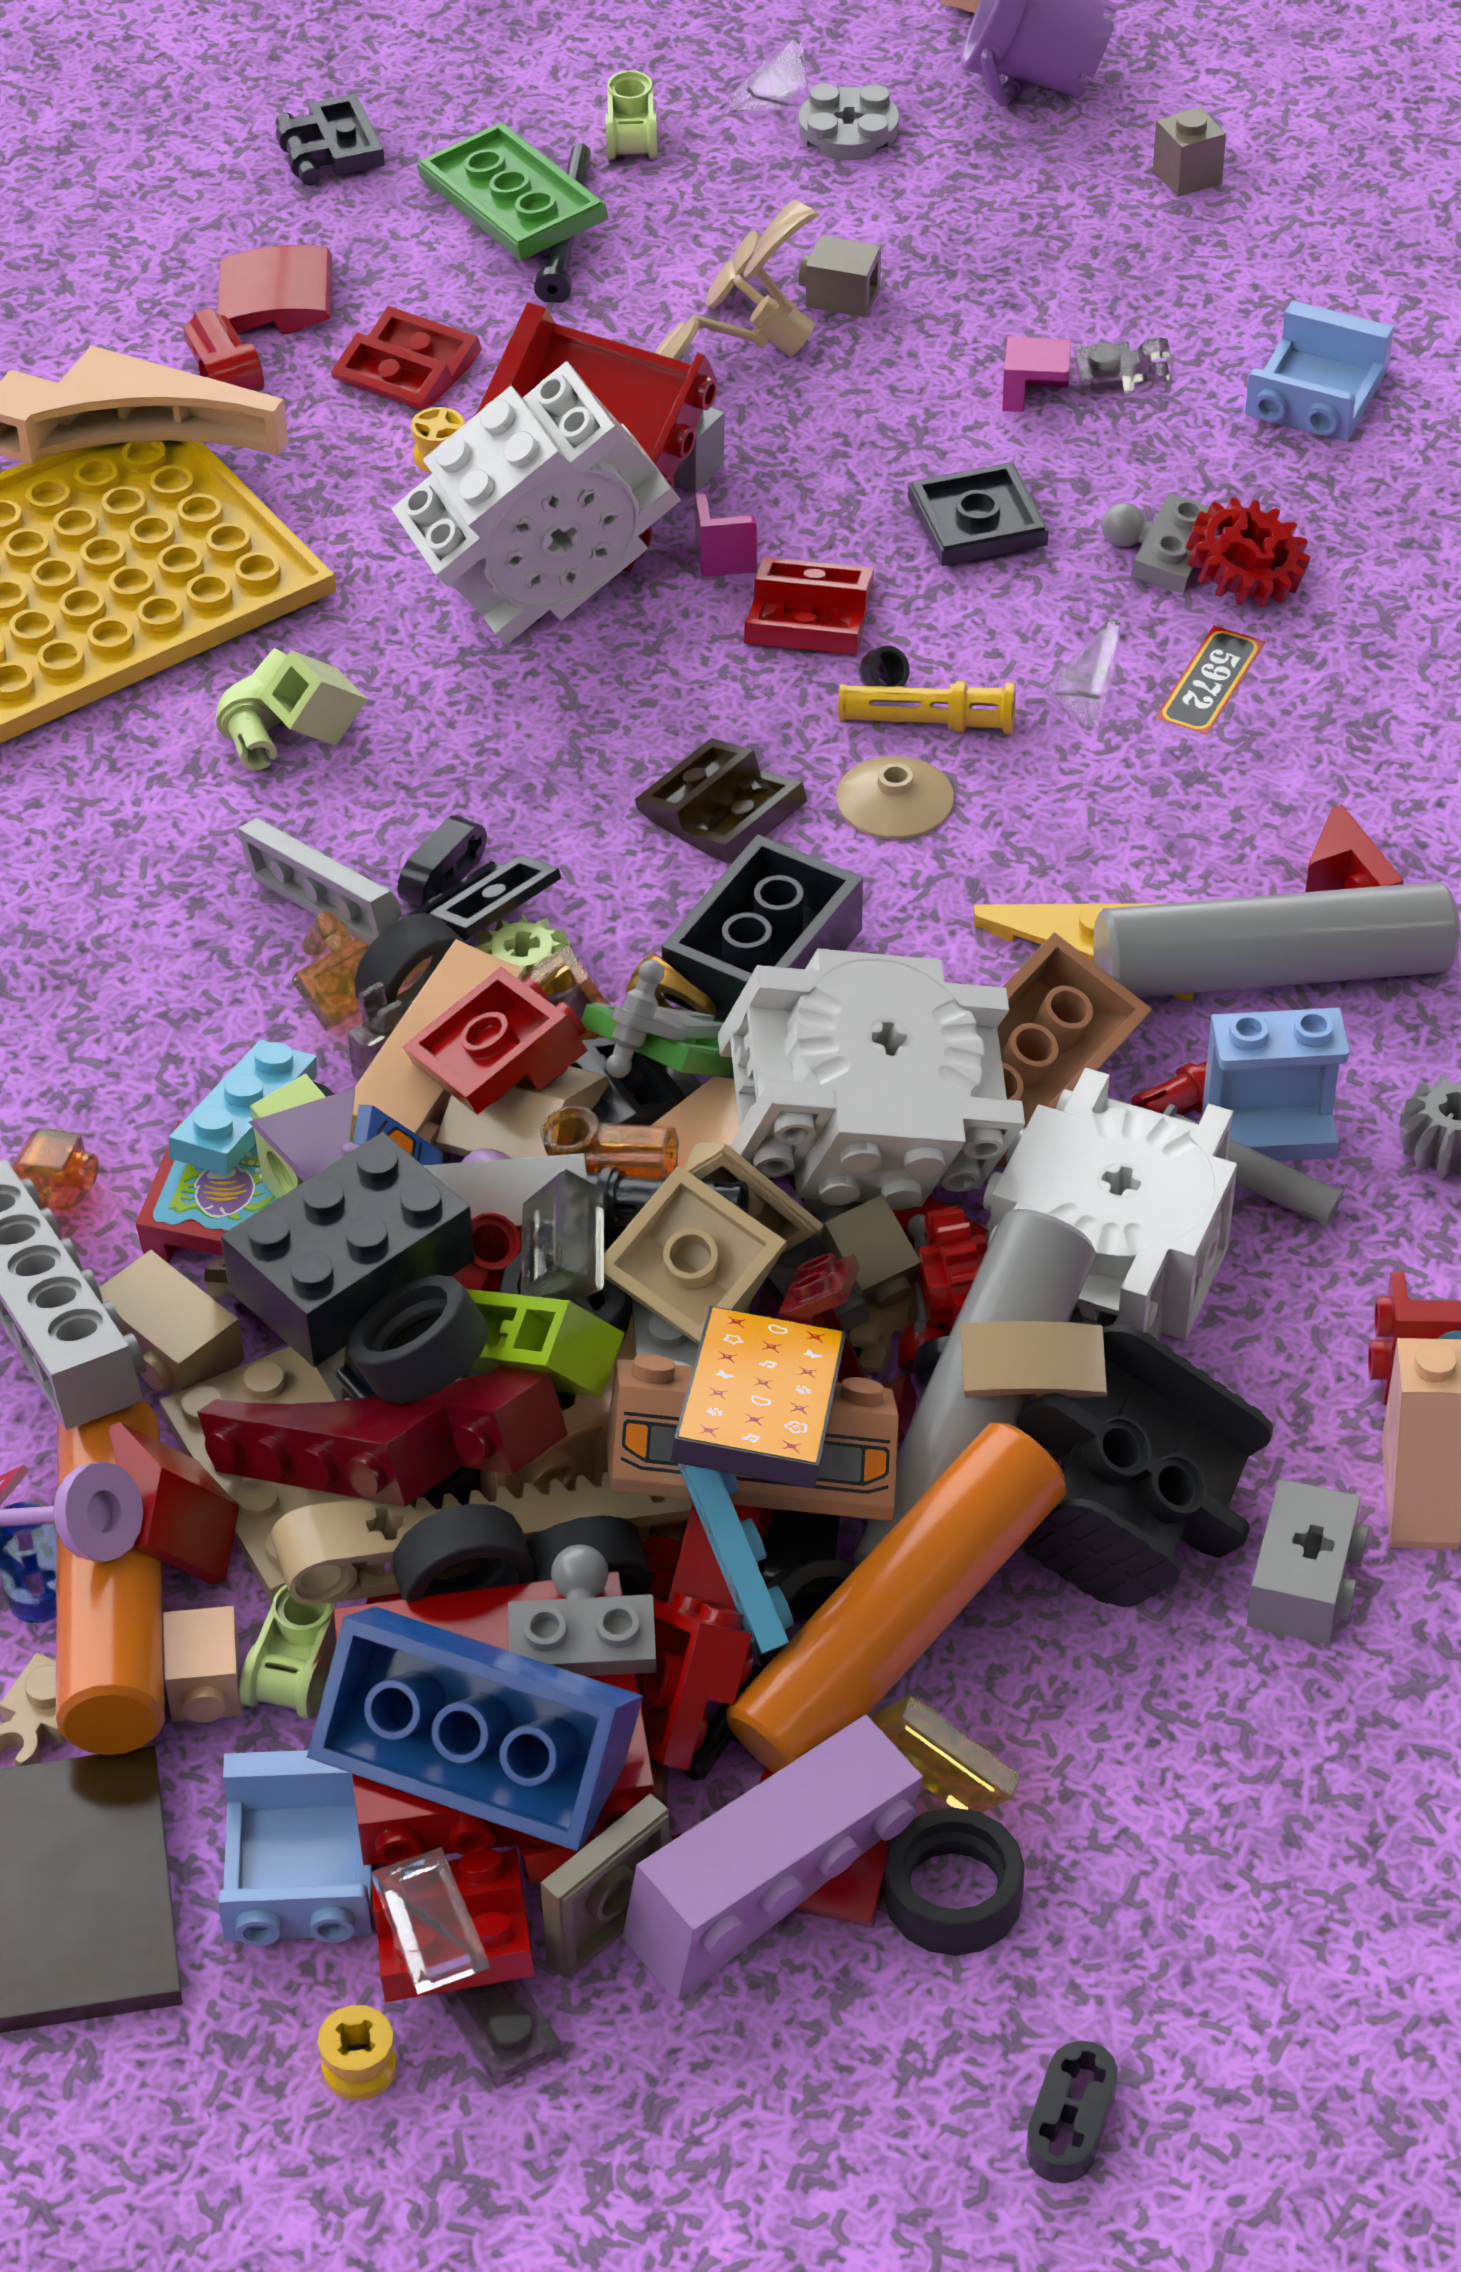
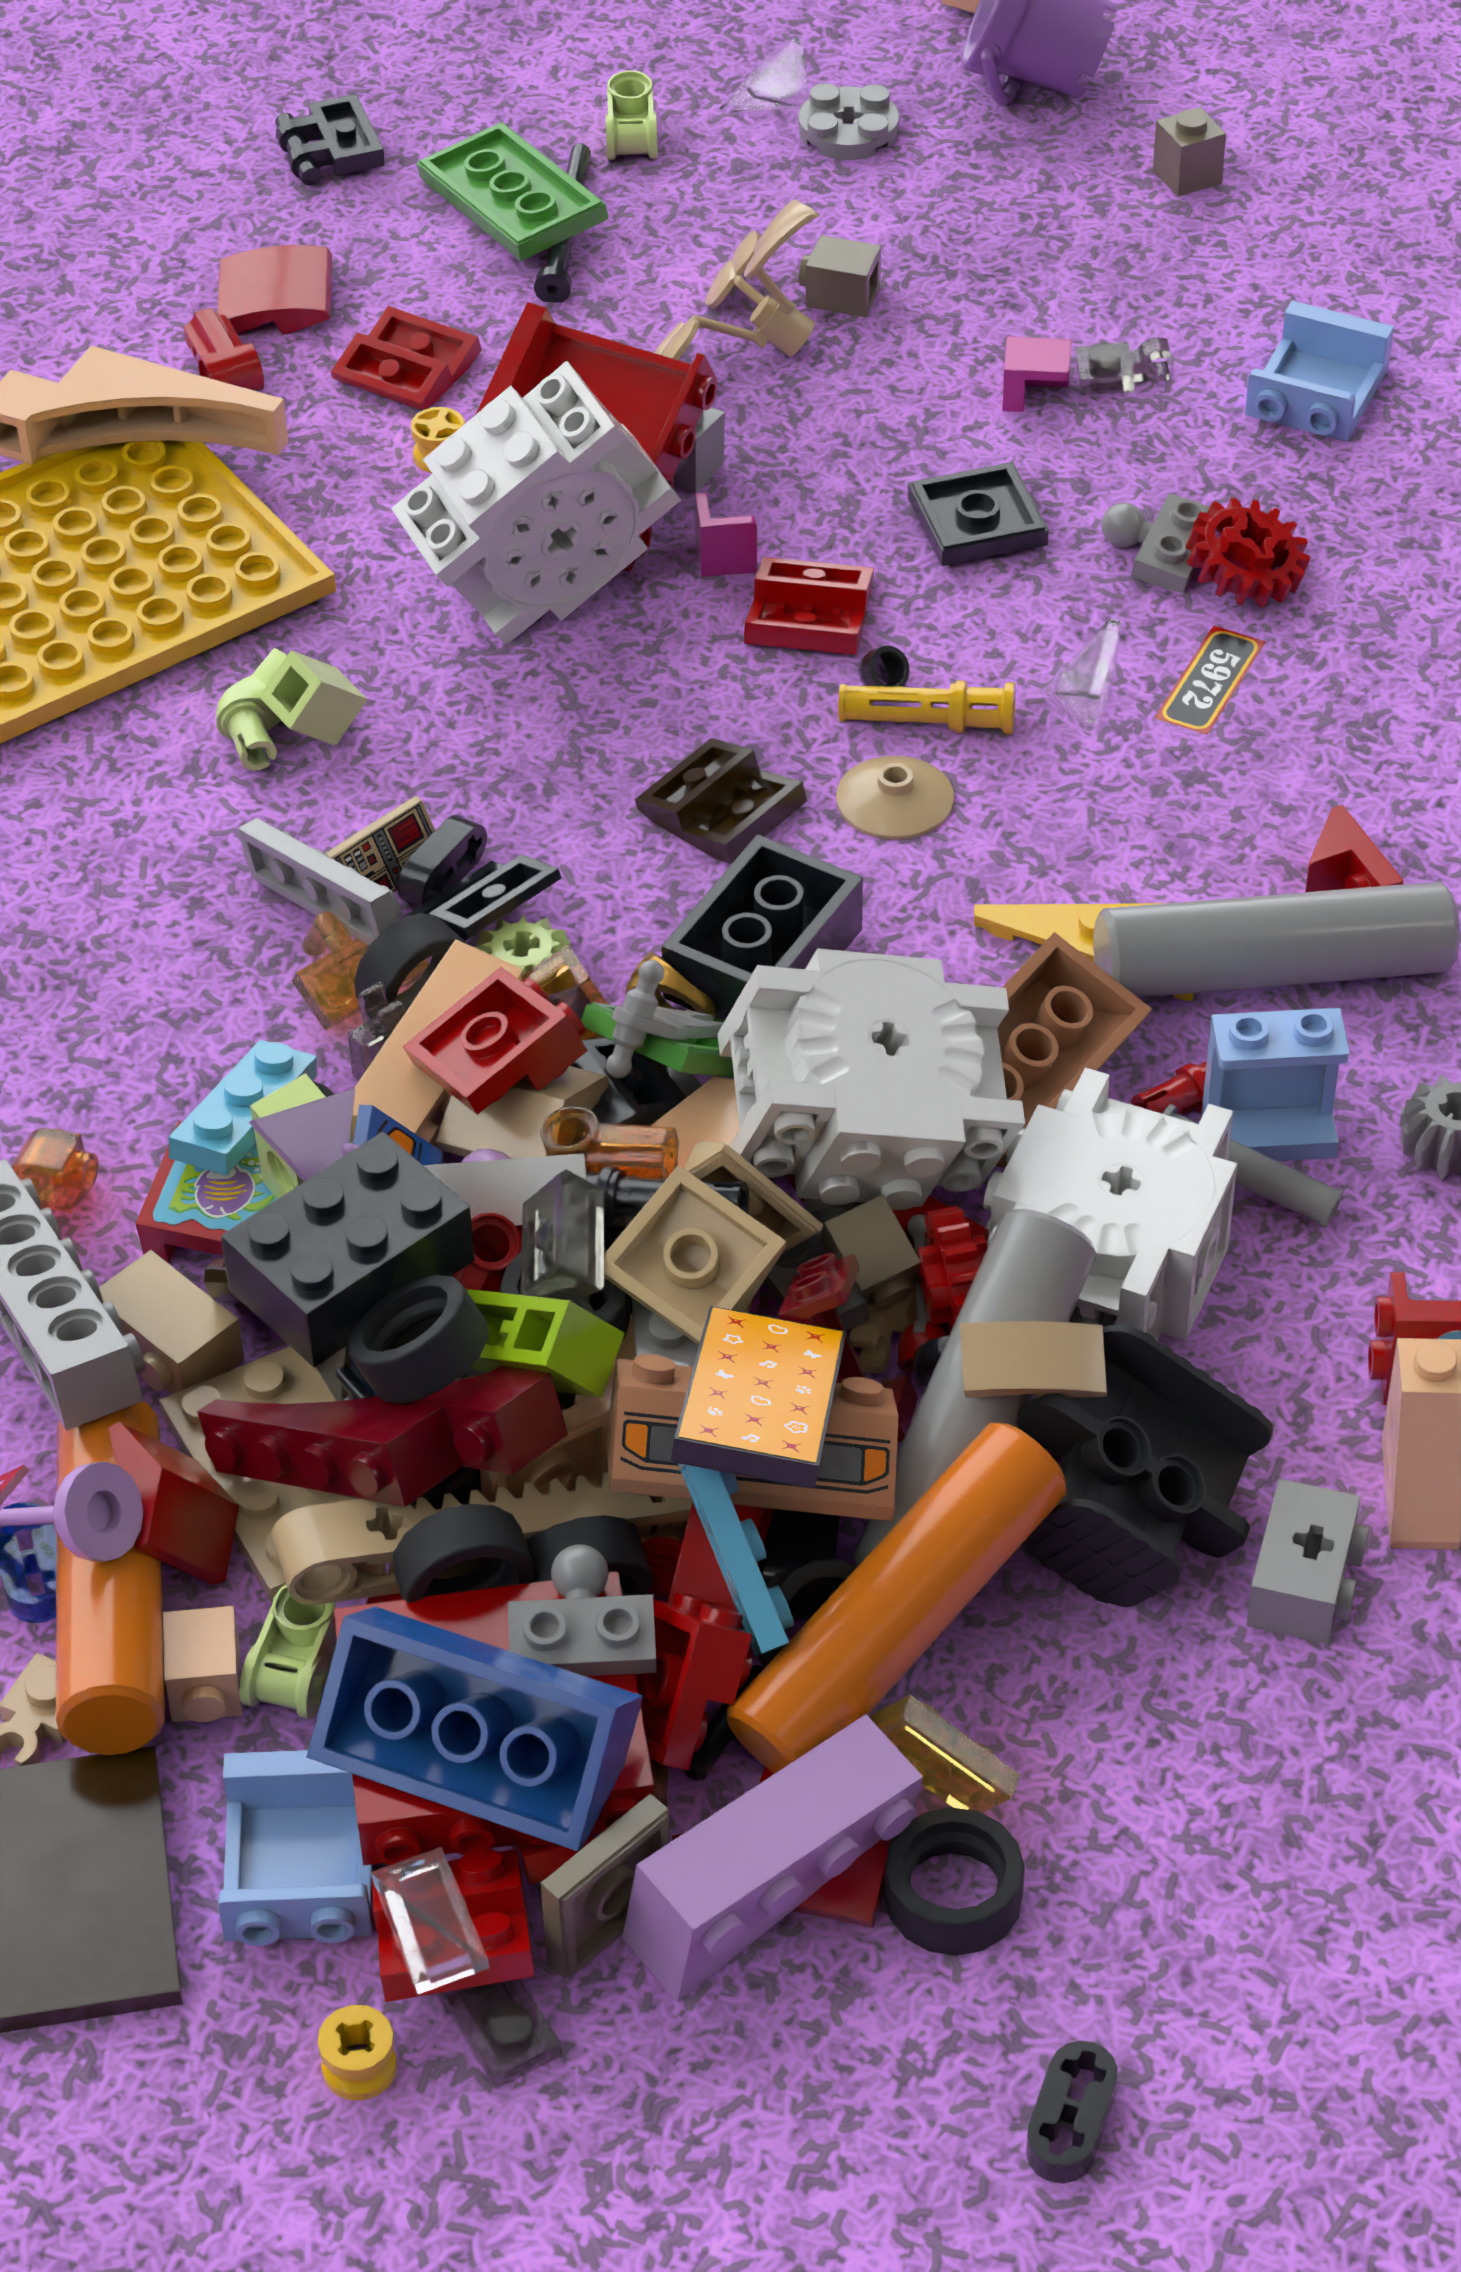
none -> slope [324,796,435,894]

